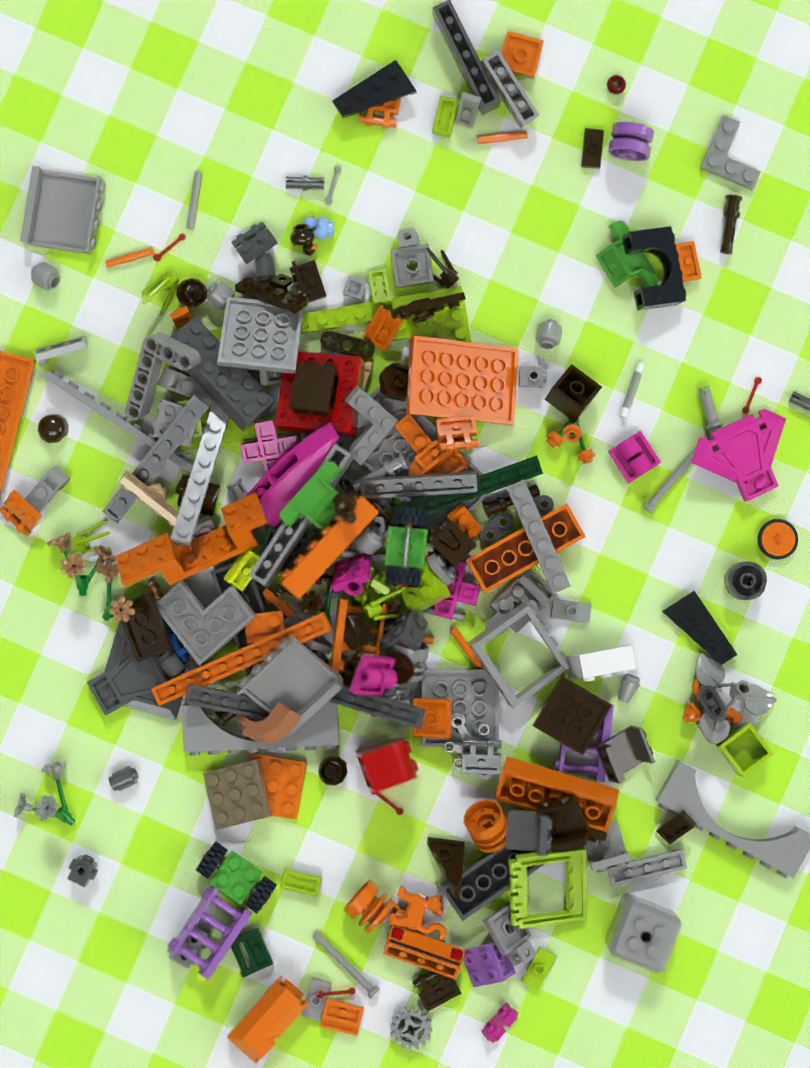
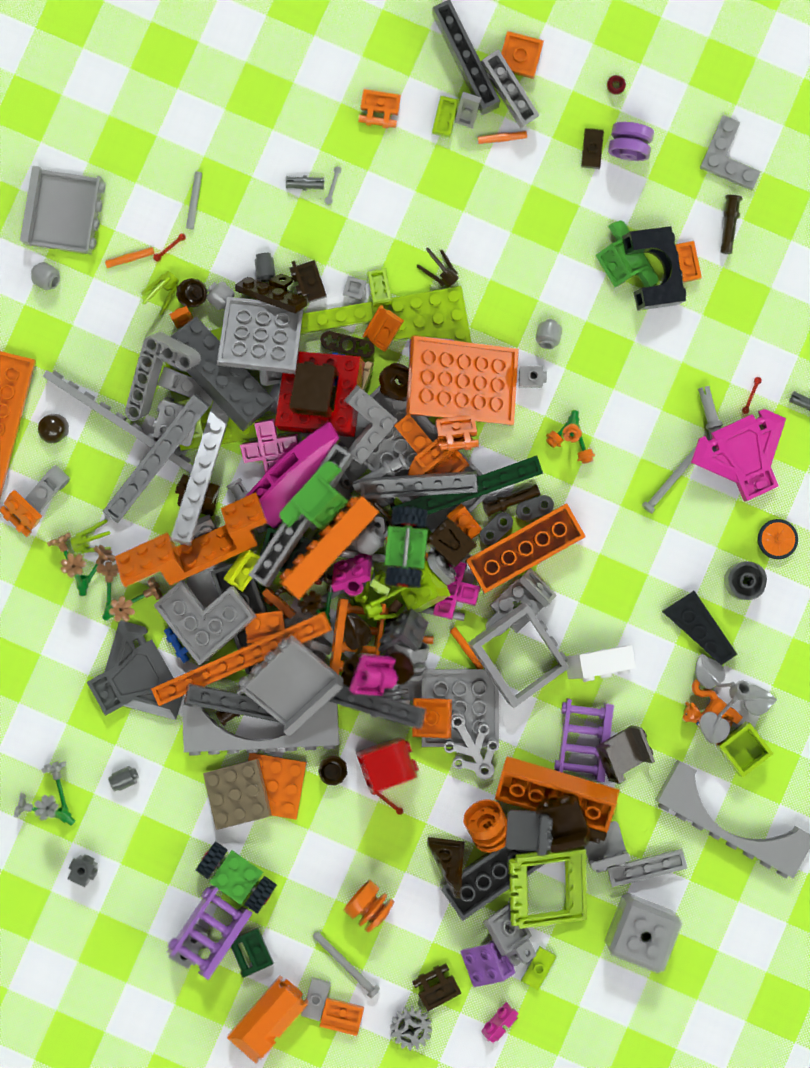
light grey hinge [35,336,88,367] -> none
tan plate [119,470,179,527] -> none
dark brown plate [121,595,173,662] -> none
dark grey brick [158,650,186,679] -> none
dark grey plate [231,221,278,264] -> none
nougat arch [235,702,301,743] -> none
lime plate [280,868,322,897] -> none
dark brown animal [290,224,318,256] -> none
light blue animal [304,215,334,240] -> none
clear red hinge [316,988,356,998] -> none
black wing [332,60,417,118] -> none
dark brown animal [332,493,357,524] -> none
orange brick [382,925,466,979] -> none
orange animal [388,886,447,940] -> none
dark brown plate [390,292,466,324] -> none
light grey plate [391,228,434,288] -> none
plate [462,737,502,774] -> none
light grey plate [506,480,571,594] -> none
dark brown plate [532,675,612,755] -> none
dark brown brick [544,364,602,422] -> none
light grey plate [551,599,592,623] -> none
dark pink plate [608,431,661,484] -> none
light grey cone [618,673,640,703] -> none
light grey bar [619,362,645,418] -> none
dark brown plate [656,810,697,845] -> none
dark grey plate [698,685,728,722] -> none

